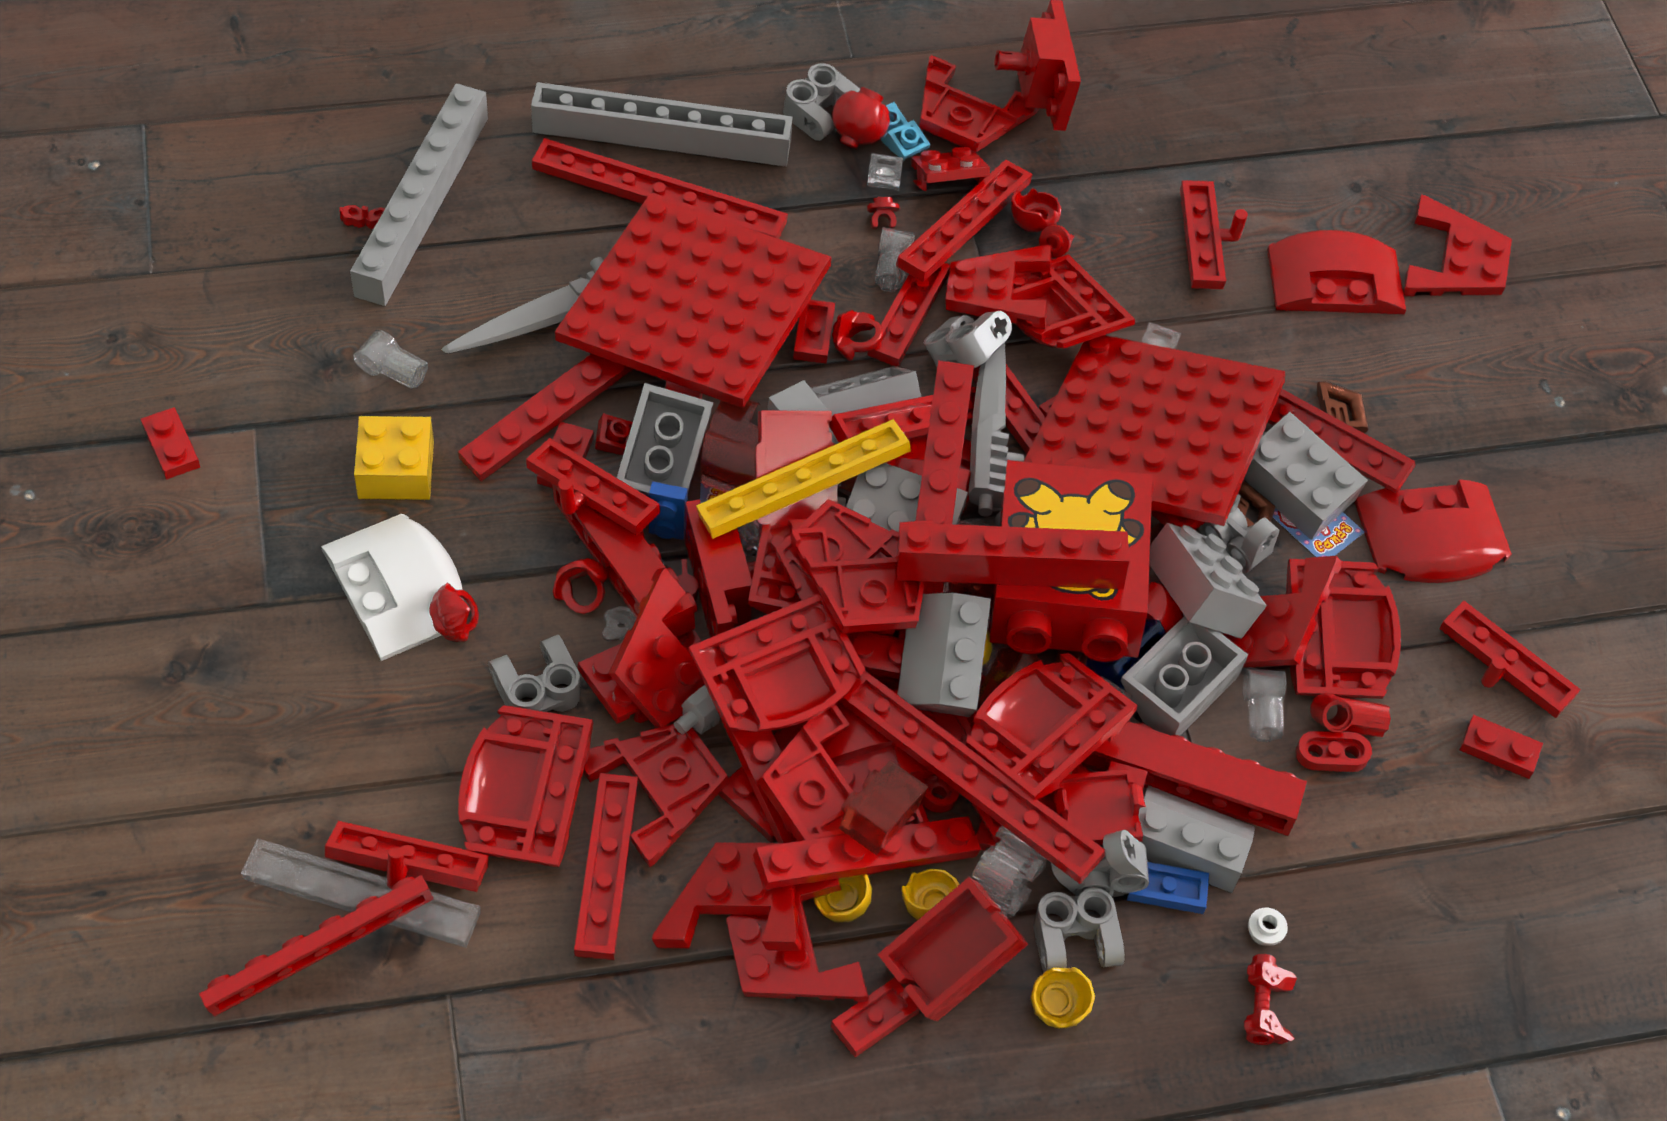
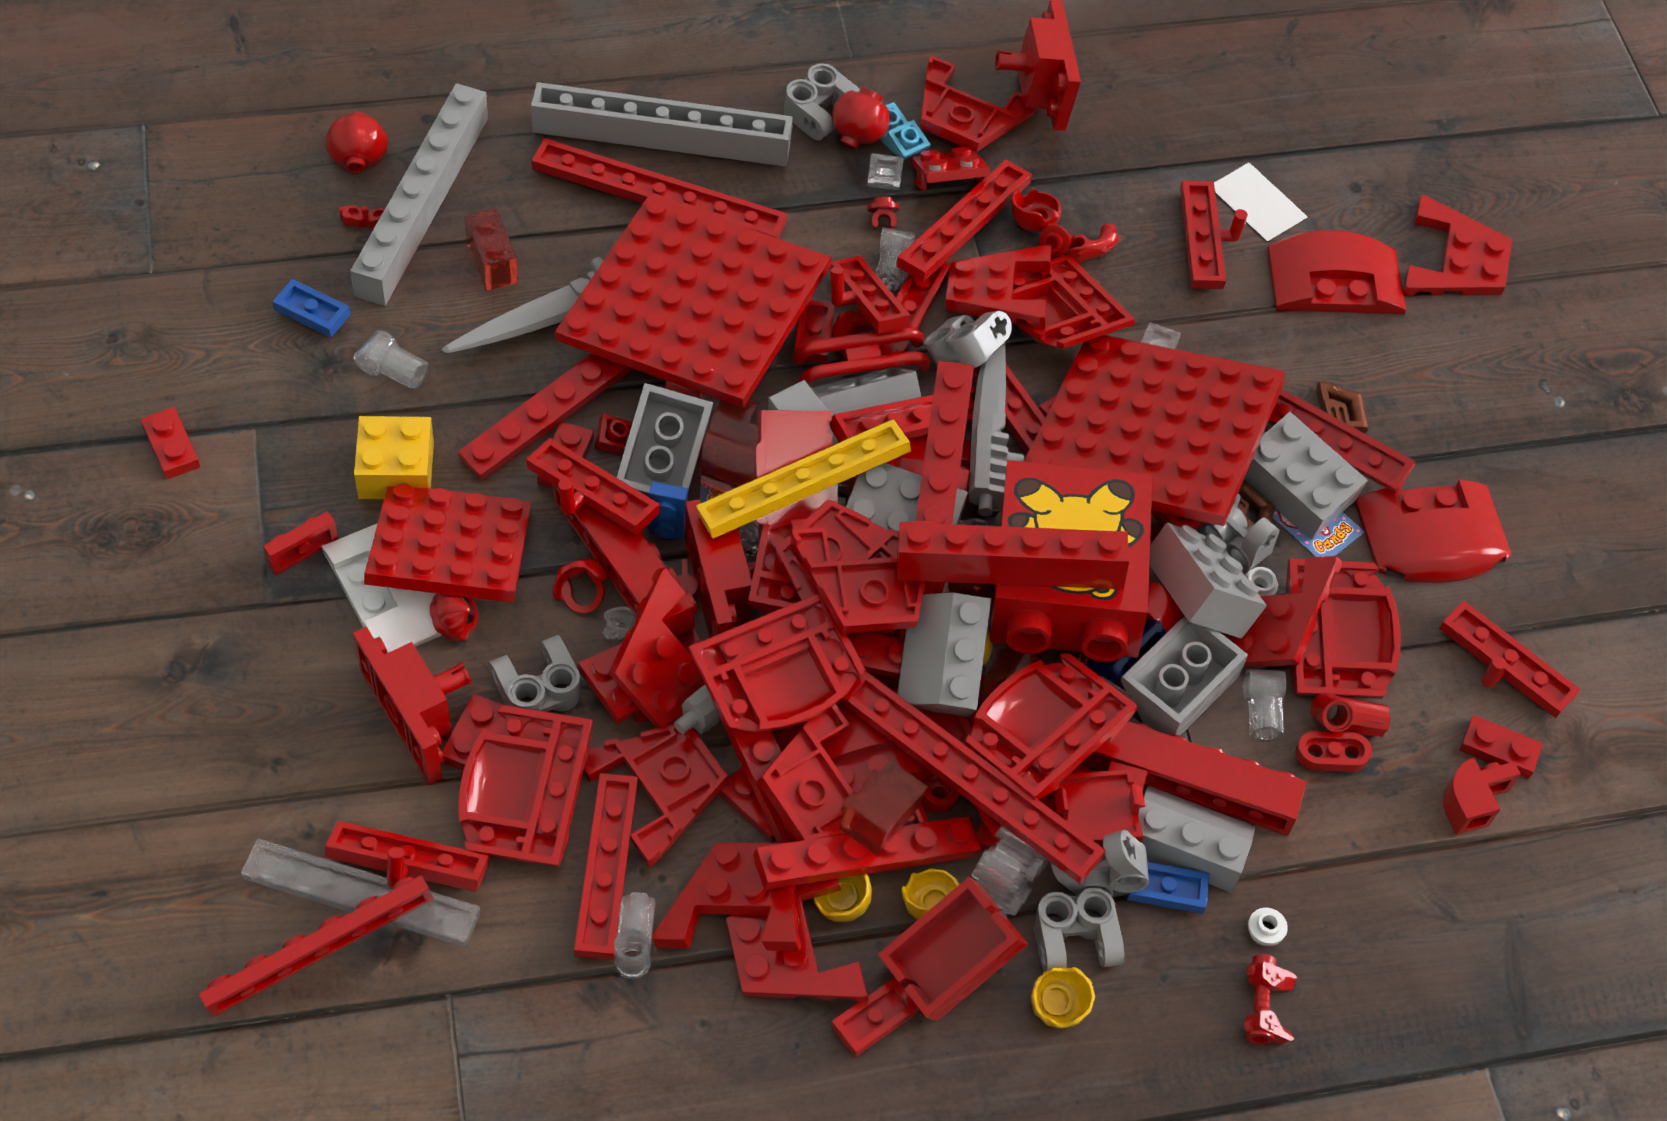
none -> red plate [263,511,338,576]
none -> blue plate [272,279,351,338]
none -> red plant [325,112,388,174]
none -> red brick [353,626,472,786]
none -> red plate [364,484,532,603]
none -> red plate [442,694,503,770]
none -> clear red brick [464,208,518,291]
none -> clear piece [614,892,656,979]
none -> red piece [792,327,930,387]
none -> red plate [830,256,911,334]
none -> red piece [1069,223,1119,264]
none -> white sticker [1214,163,1307,241]
none -> white plate [1245,567,1278,596]
none -> red brick [1443,758,1521,835]

